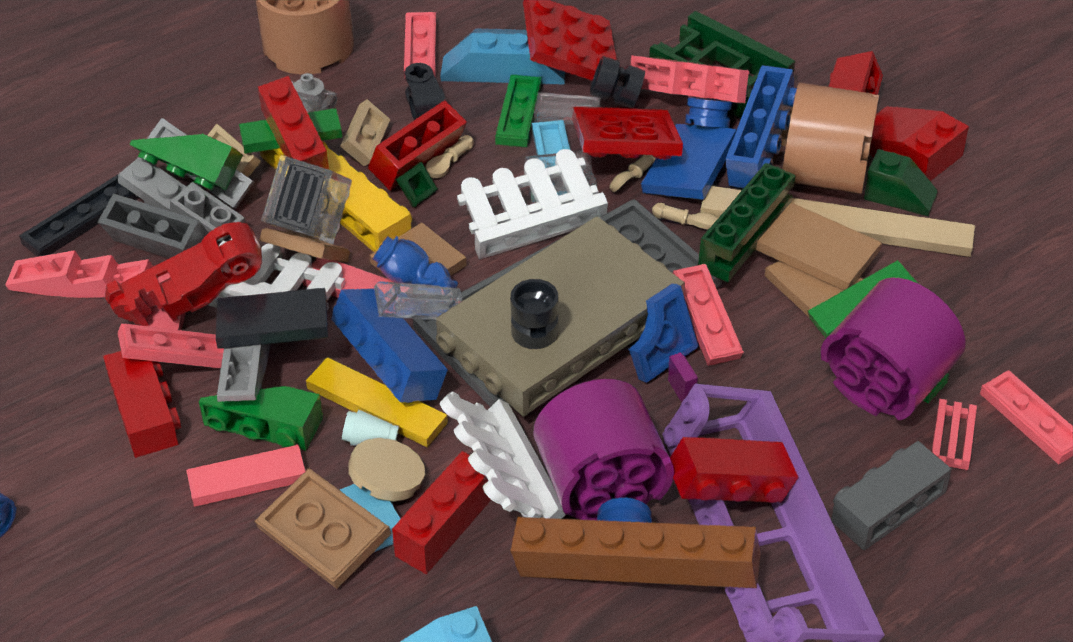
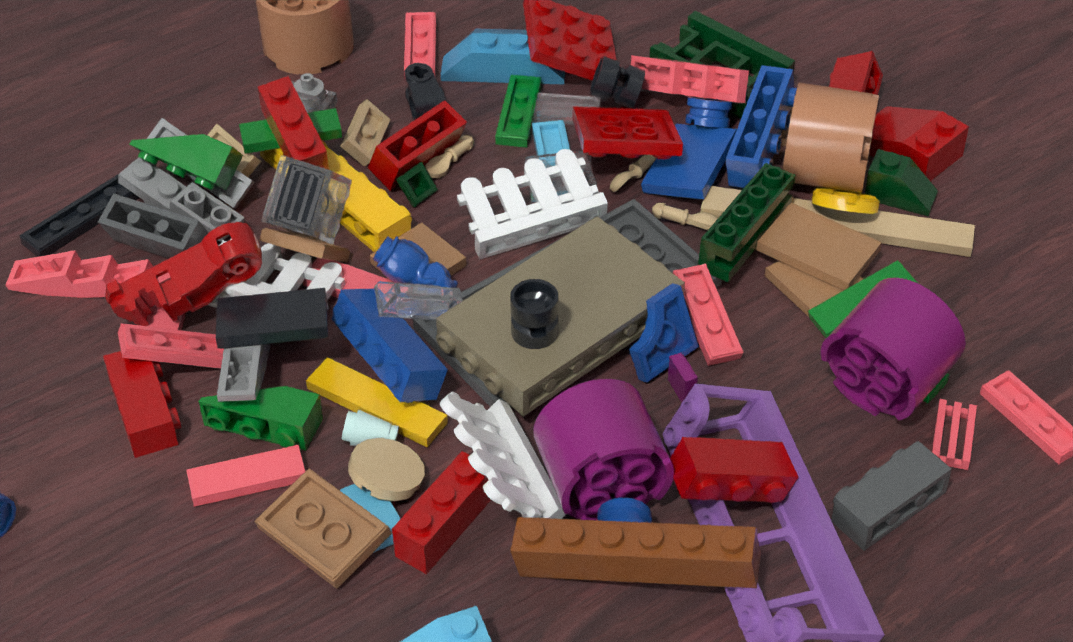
none -> yellow tile [811,188,880,214]

